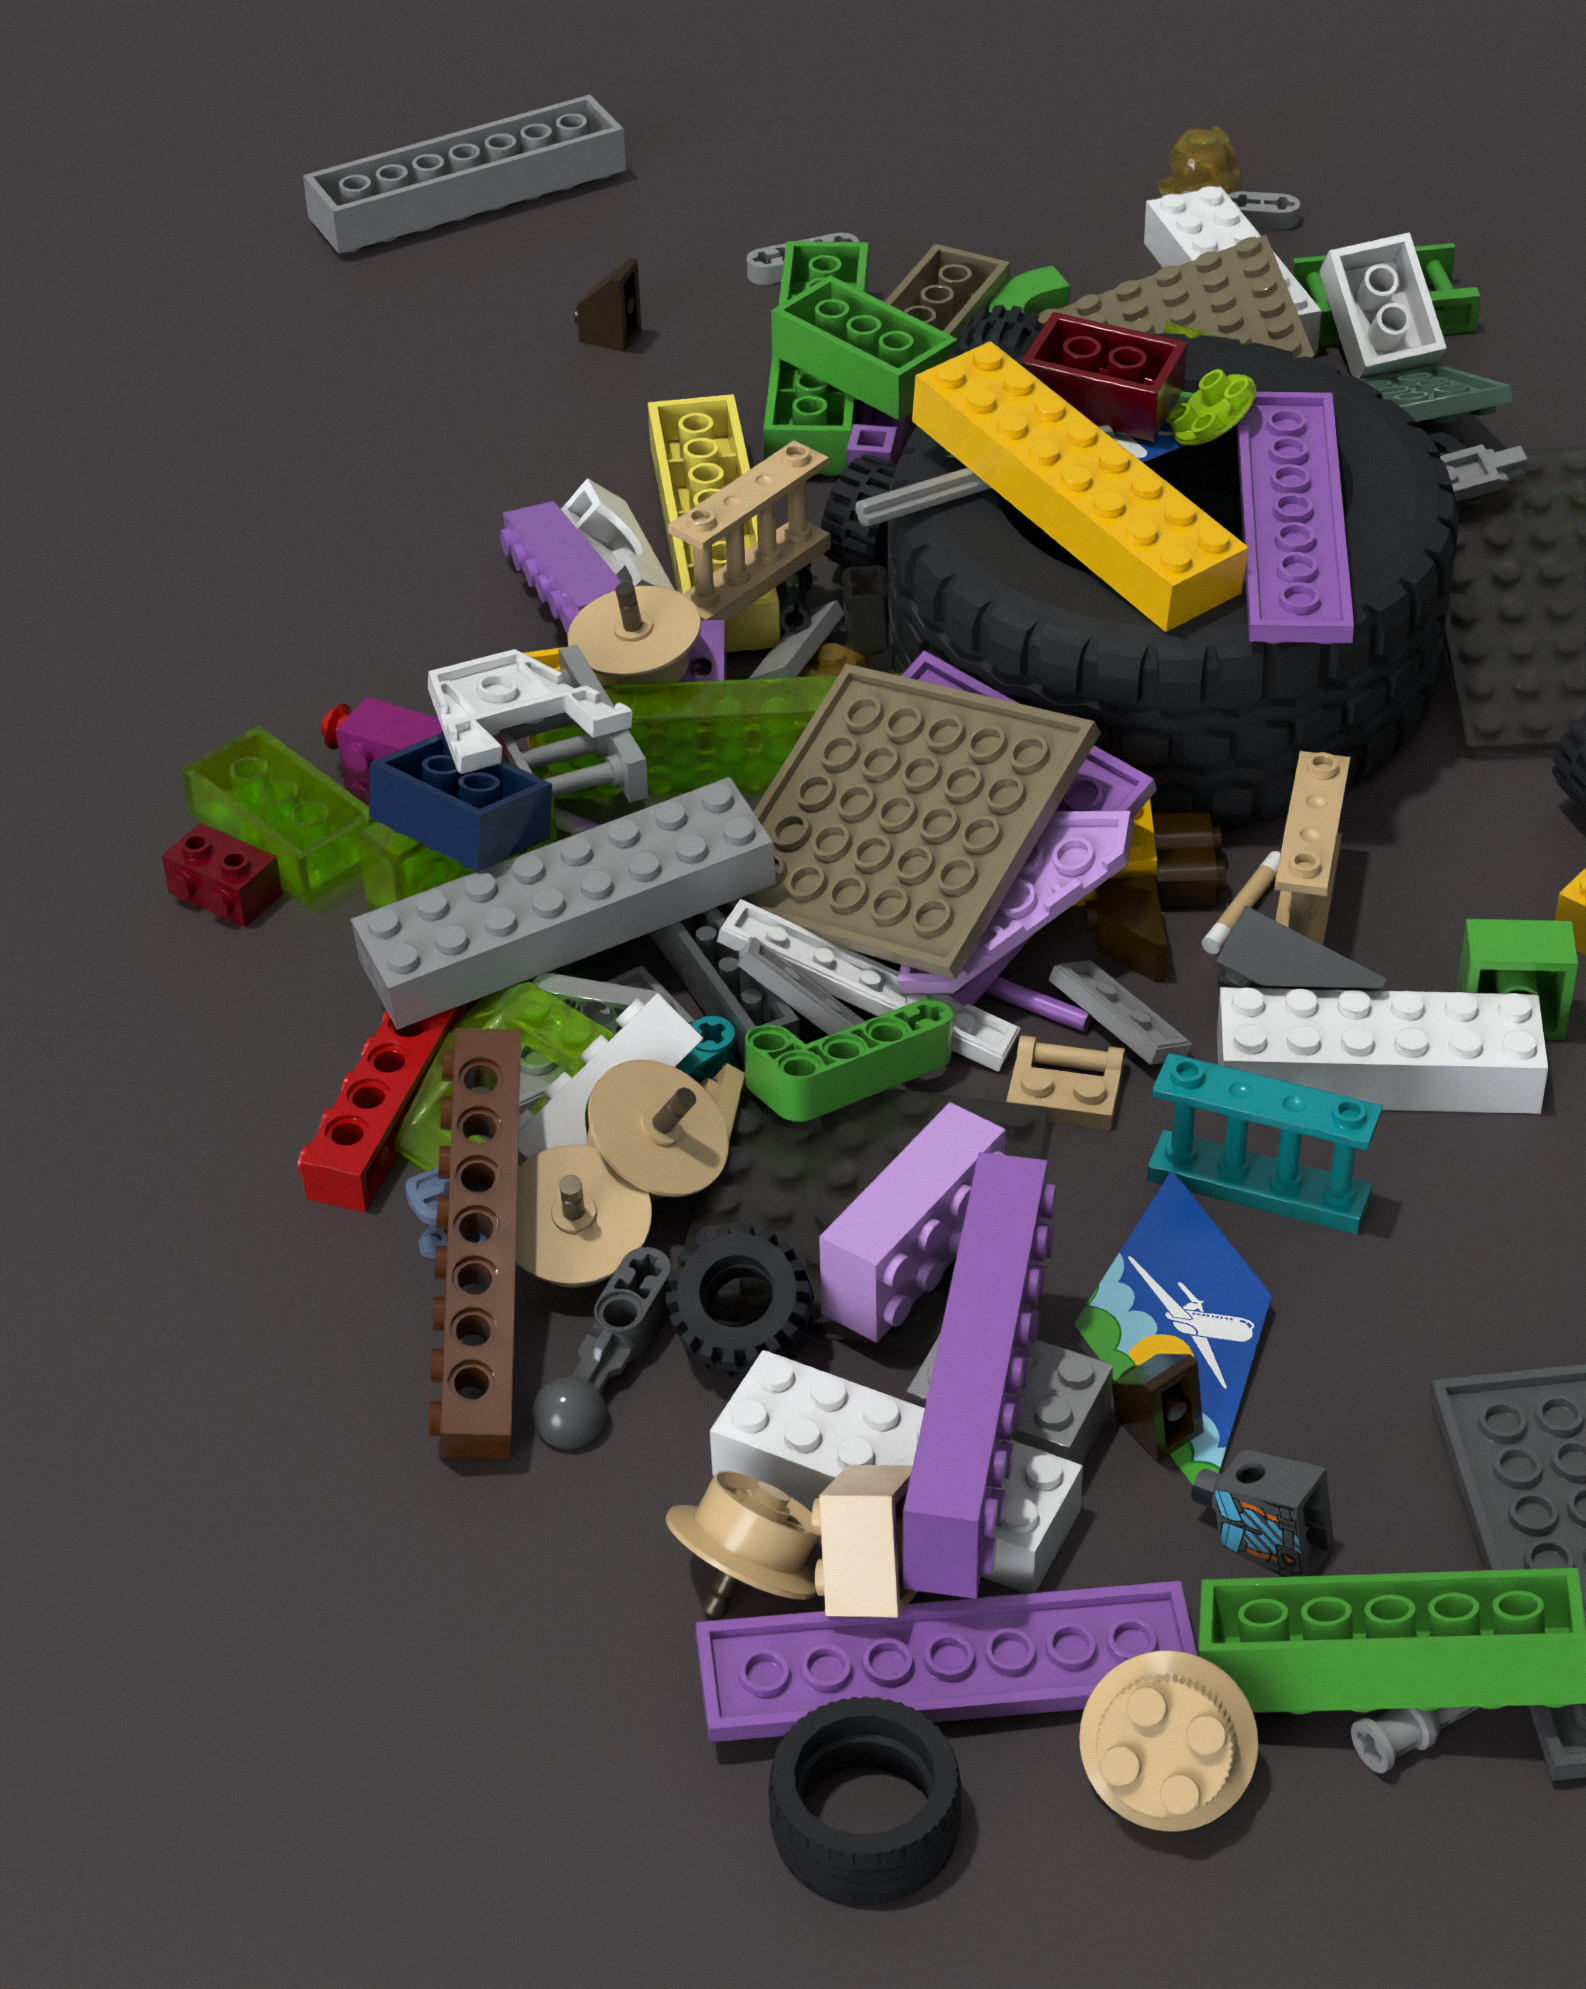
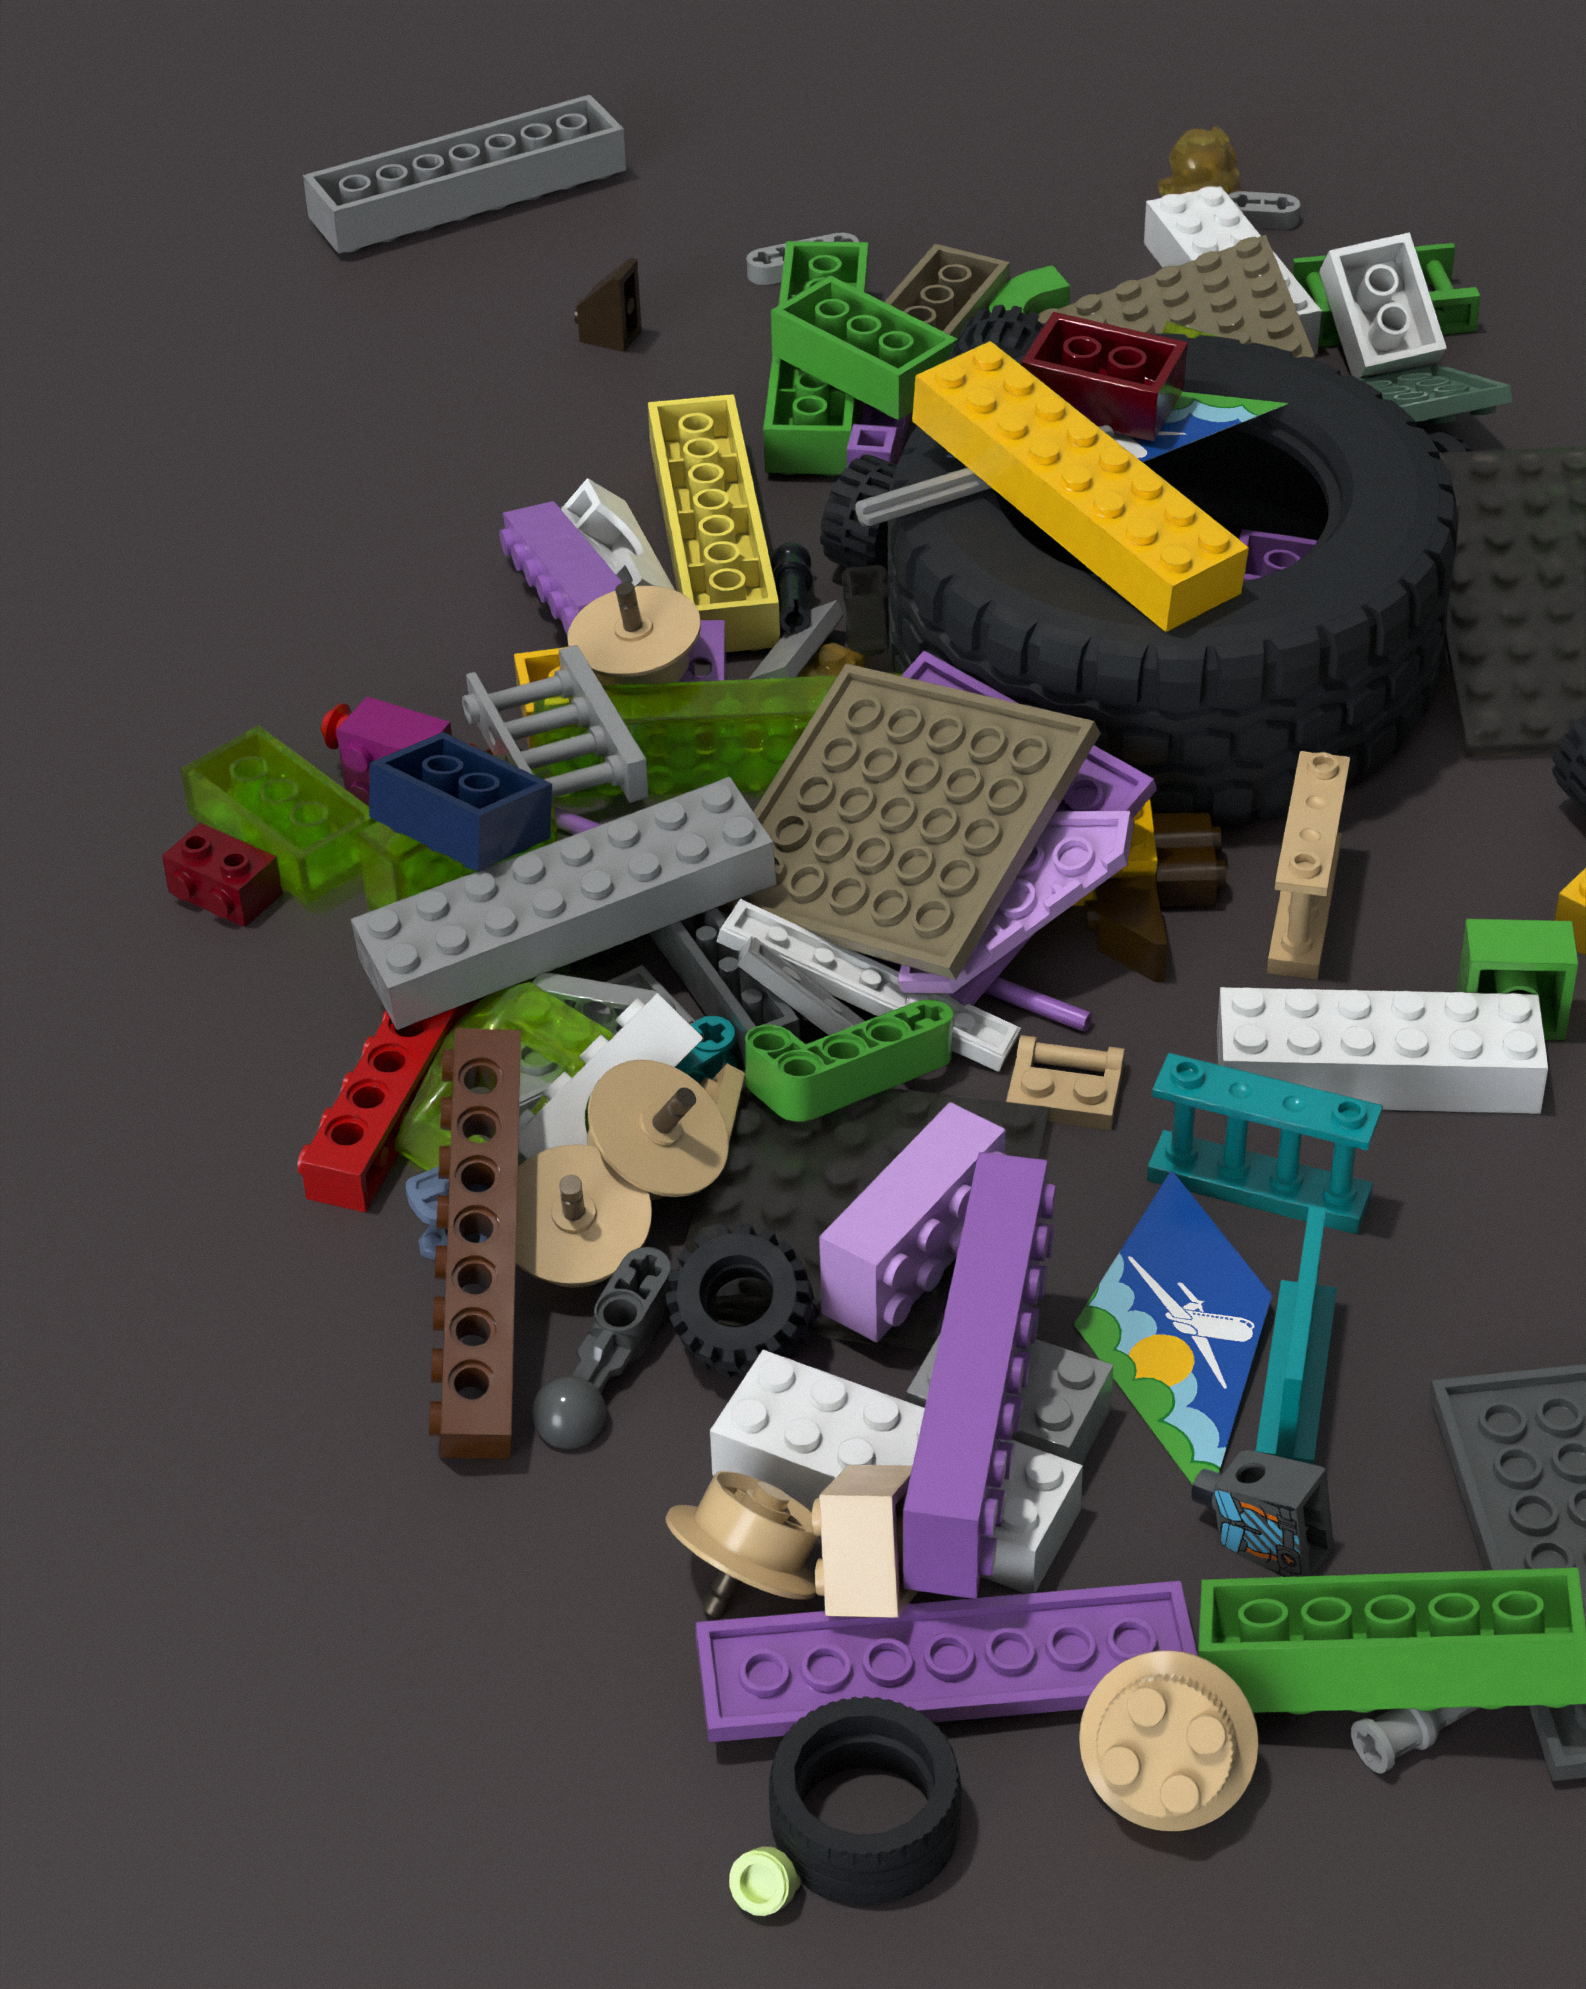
white wing [428,649,633,774] -> none
tan fence [668,440,831,622] -> none
light grey tile [1049,960,1192,1065] -> none
dark brown slope [1111,1354,1204,1462] -> none
lime dish [1166,369,1256,446] -> none
tan bar [1201,851,1280,954] -> none
dark grey slope [1214,905,1387,991] -> none
medium lavender plate [1236,392,1354,644] -> none
light grey hinge [1440,444,1528,502] -> none
none -> yellowish green tile [729,1846,801,1916]
none -> teal fence [1255,1206,1337,1465]

